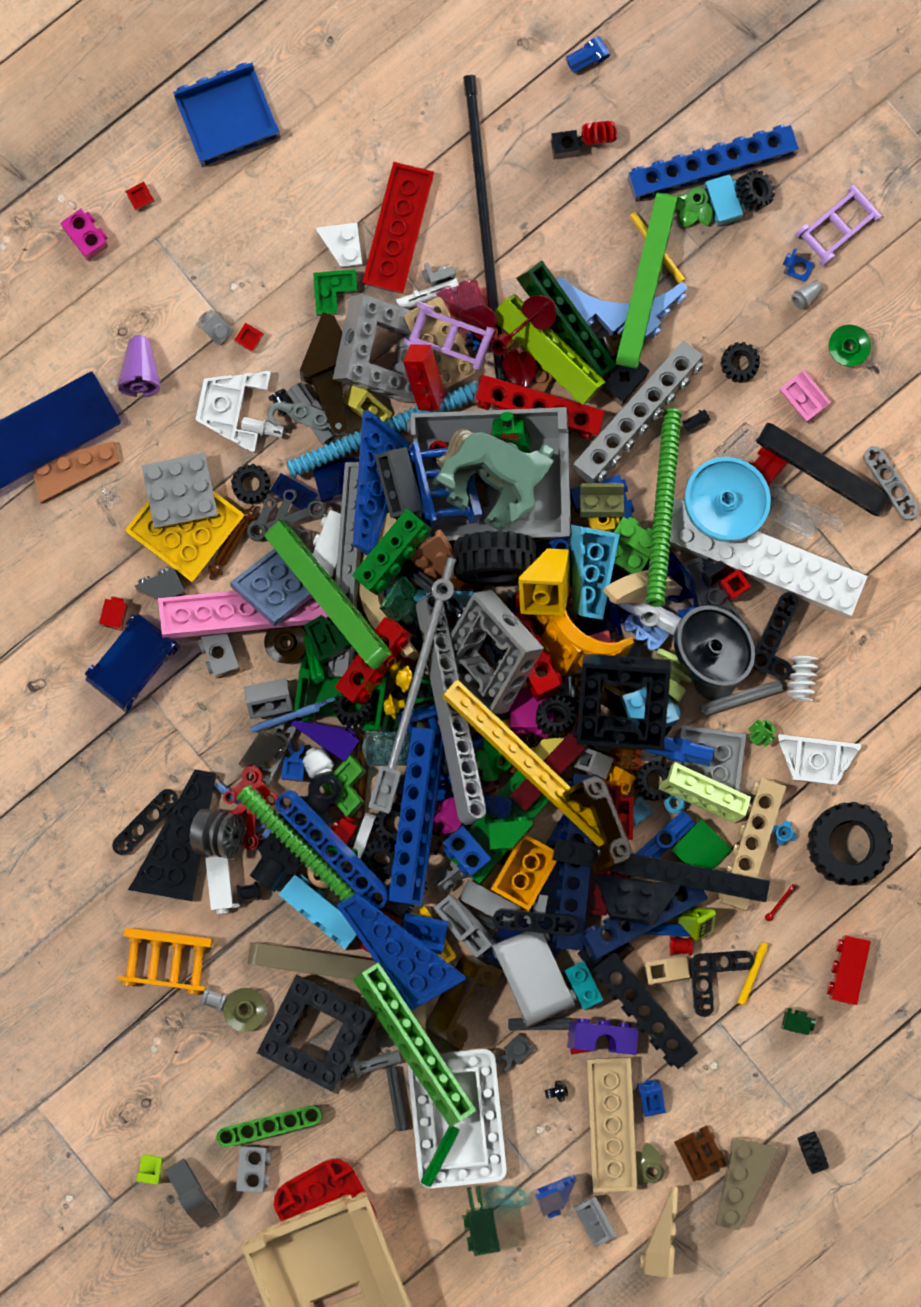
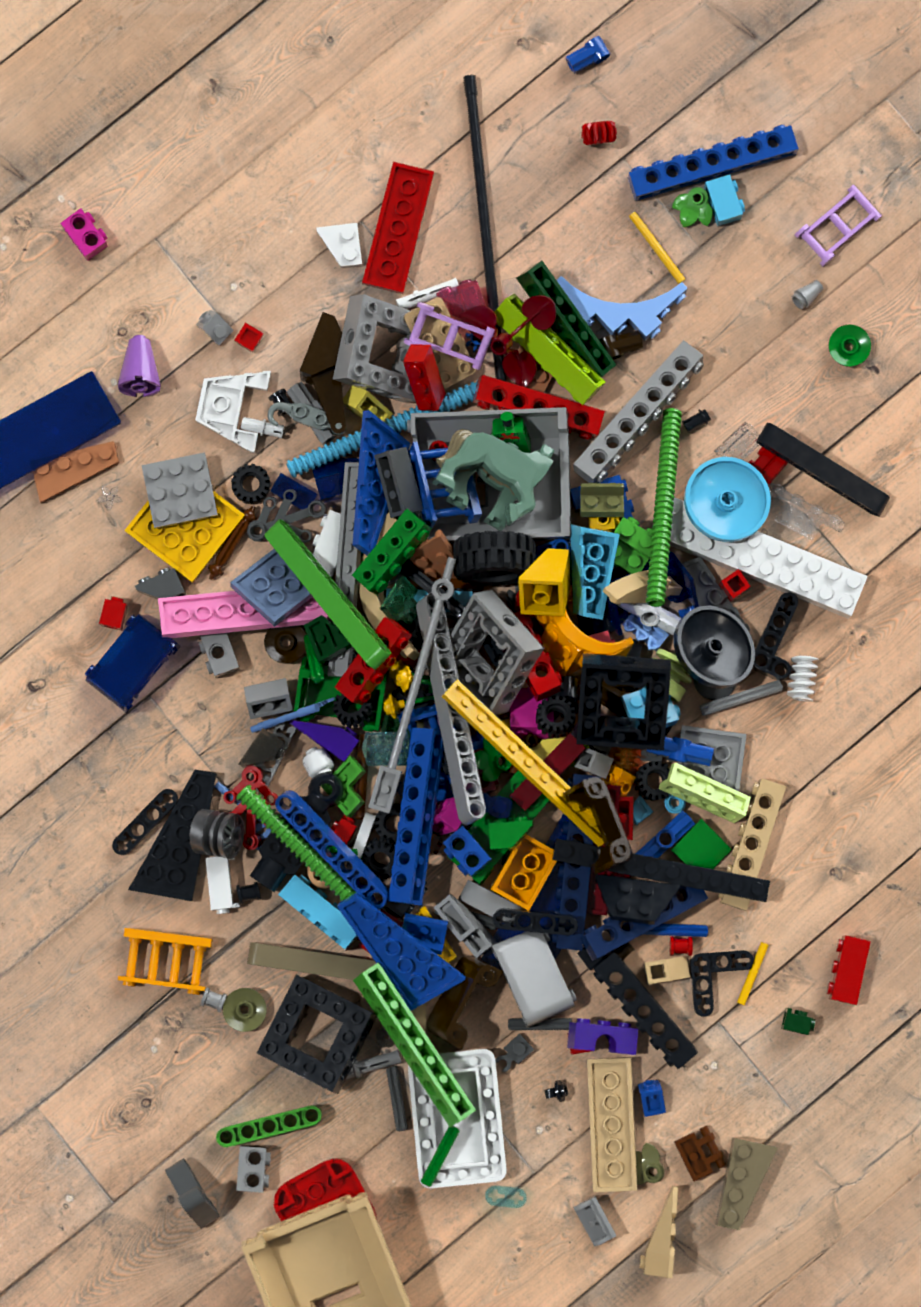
red plate [125,181,154,211] -> none
lime panel [136,1155,164,1185] -> none
blue panel [173,62,281,167] -> none
blue plate [281,743,305,782] -> none
green plate [313,269,357,316] -> none
light grey bracket [422,262,456,287] -> none
light grey hinge [431,861,469,894] -> none
clear green brick [463,1186,500,1256] -> none
light grey bracket [522,894,548,924] -> none
blue wedge [533,1175,576,1218] -> none
black brick [551,130,583,159] -> none
teal brick [564,961,603,1010] -> none
black brick [602,361,650,406] -> none
bright green beam [616,192,678,369] -> none
lime slope [676,907,716,941] -> none
black tile [702,558,726,588] -> none
black tyre [721,342,760,383] -> none
black tyre [735,169,775,211] -> none
bright green gear [748,719,776,747] -> none
red hinge [765,884,796,922] -> none
dark azure plate [772,821,796,846] -> none
white wing [777,734,861,785] -> none
bright pink plate [779,370,831,423] -> none
blue bracket [783,248,814,282] -> none
black tyre [798,1131,829,1174] -> none
black tyre [807,802,893,886] -> none
light grey beam [863,446,919,521] -> none

